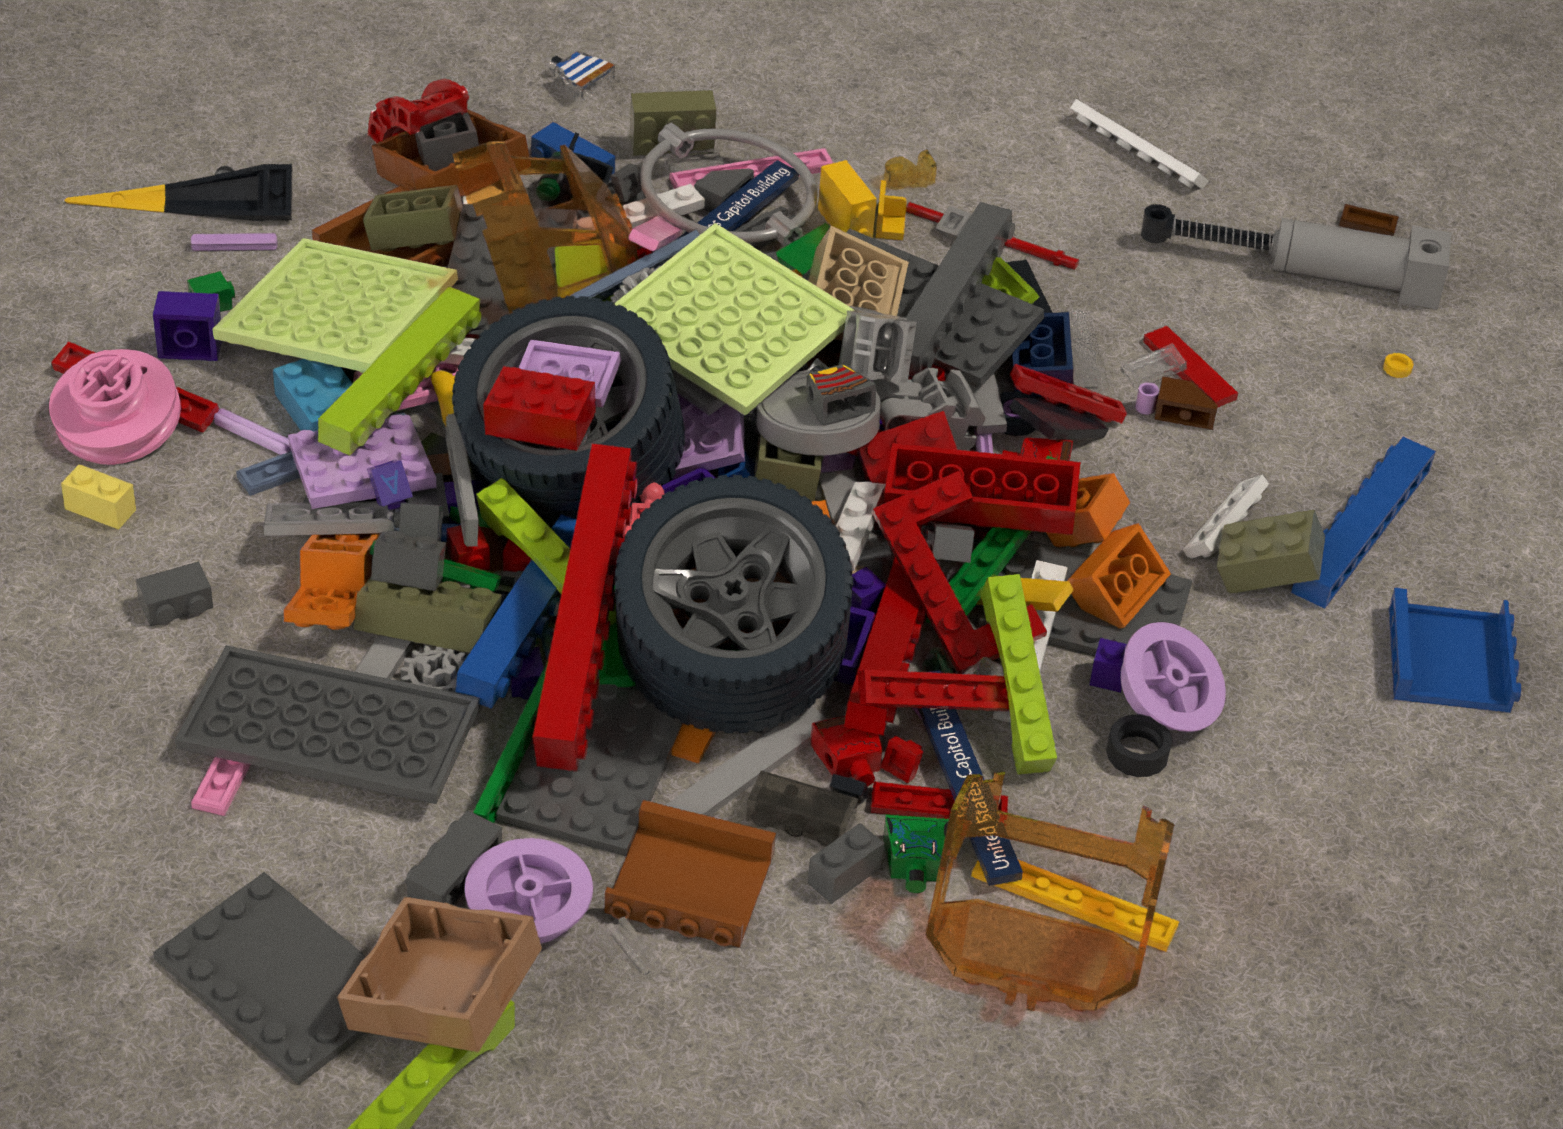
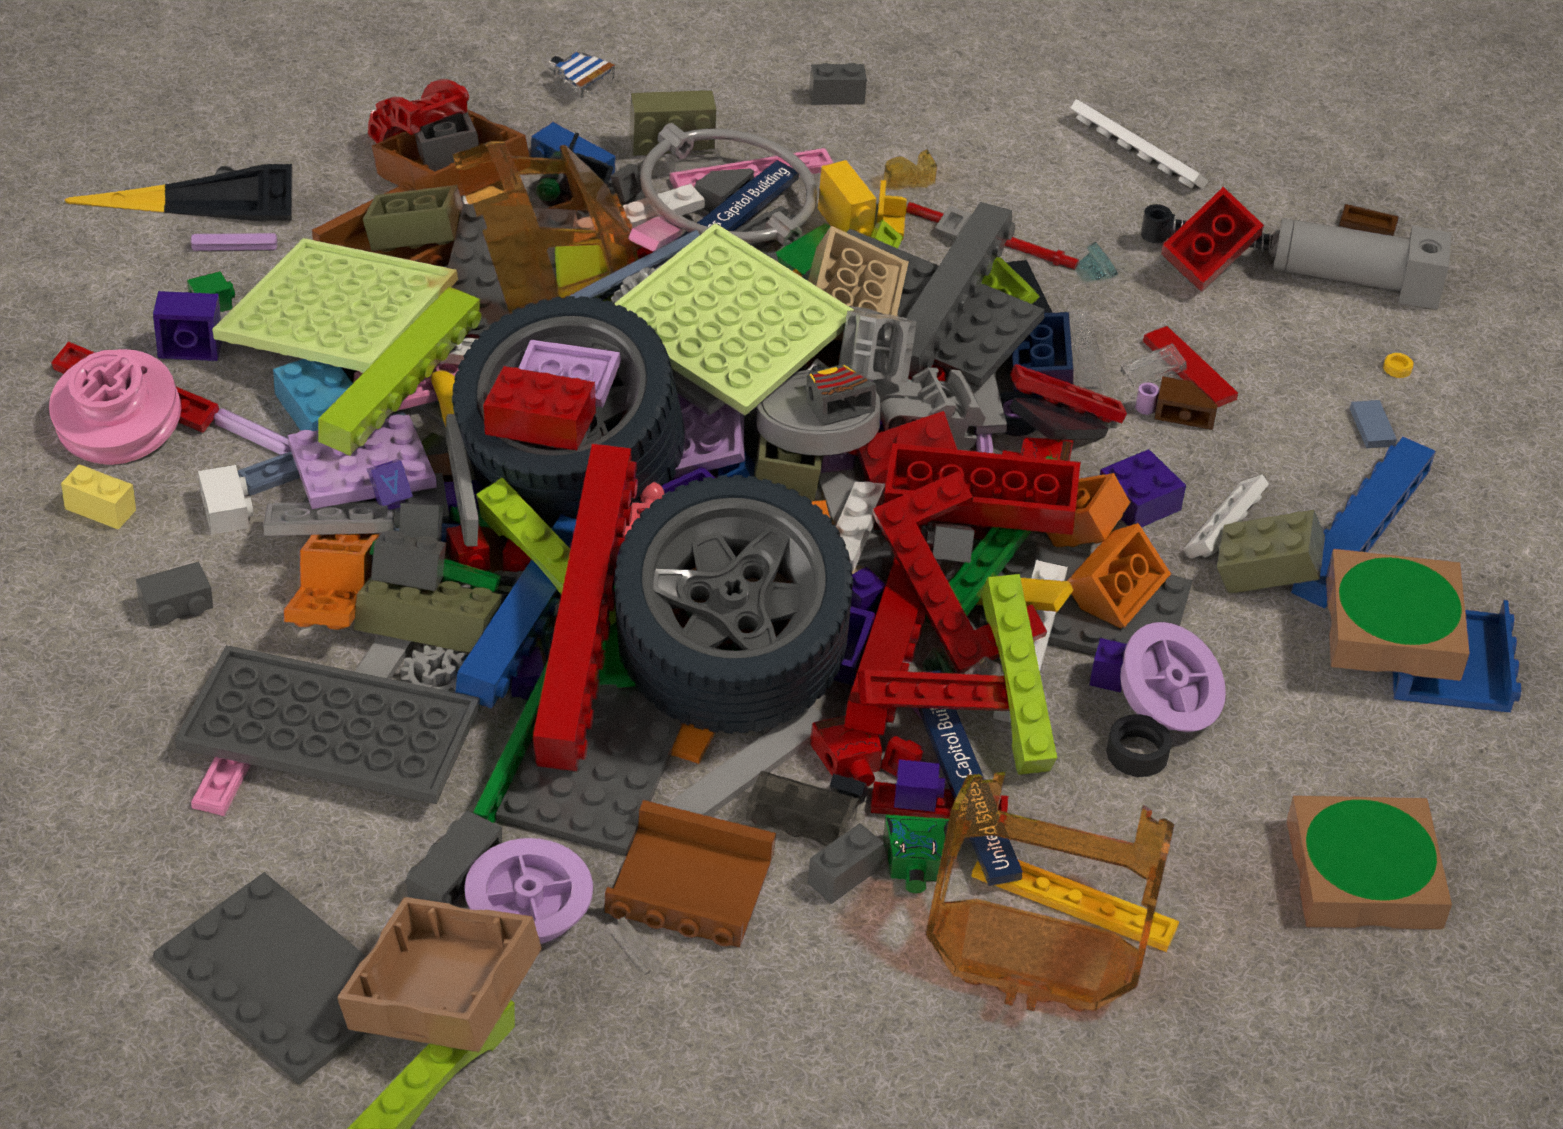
none -> white brick [198,465,254,535]
none -> dark grey brick [809,63,867,105]
none -> lime plate [871,219,903,248]
none -> dark purple brick [894,760,945,812]
none -> clear light blue tile [1079,241,1118,281]
none -> dark purple brick [1099,449,1186,528]
none -> red brick [1161,187,1264,292]
none -> tile [1286,795,1452,929]
none -> tile [1326,549,1470,681]
none -> sand blue tile [1350,400,1397,448]

